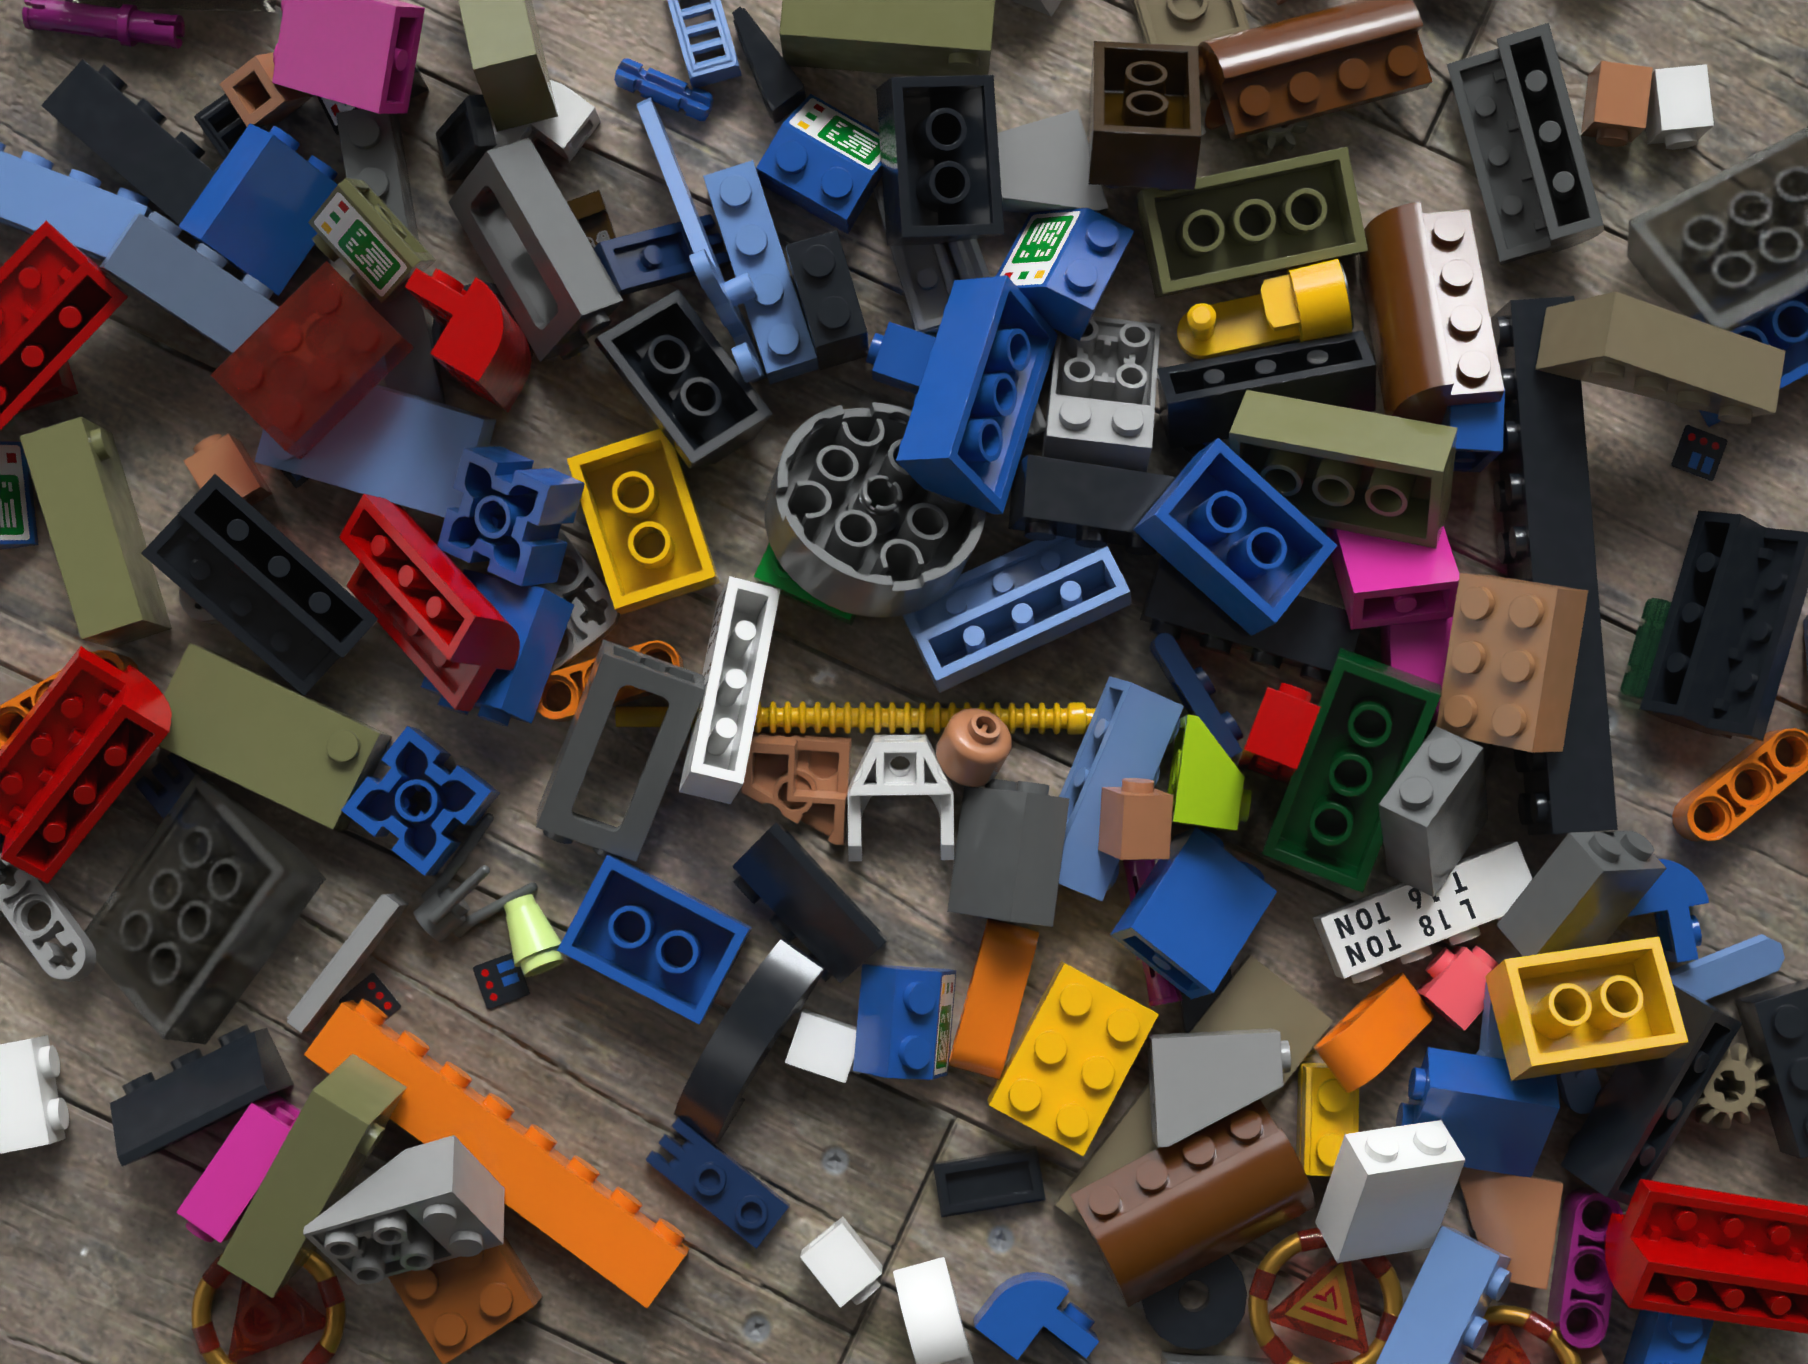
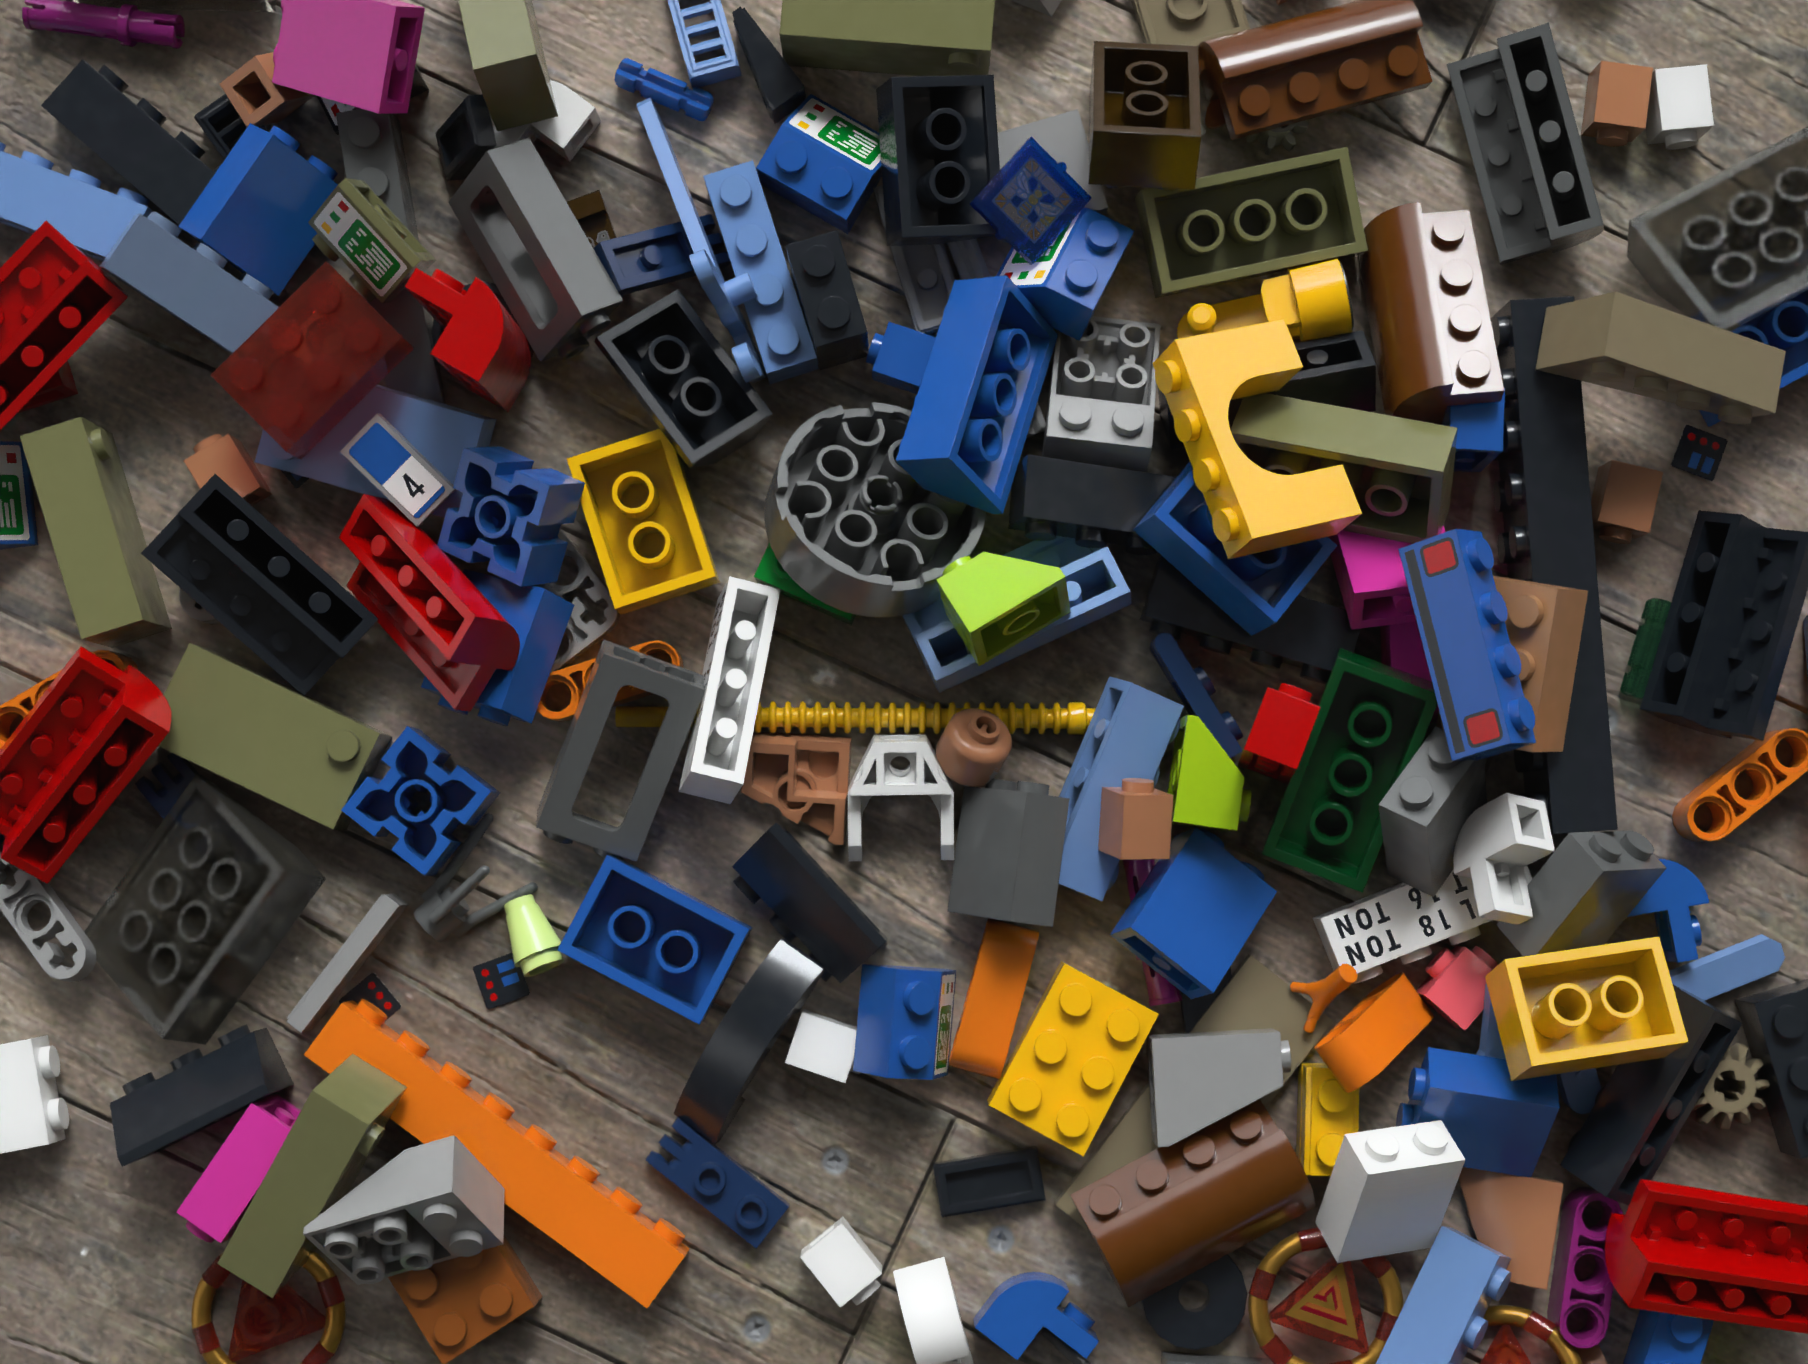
none -> tile [340,413,456,527]
none -> lime slope [936,552,1071,666]
none -> piece [970,136,1092,265]
none -> yellow arch [1153,319,1362,559]
none -> orange bar [1290,964,1357,1033]
none -> blue brick [1398,528,1536,761]
none -> white brick [1453,793,1555,925]
none -> nougat brick [1591,460,1663,544]

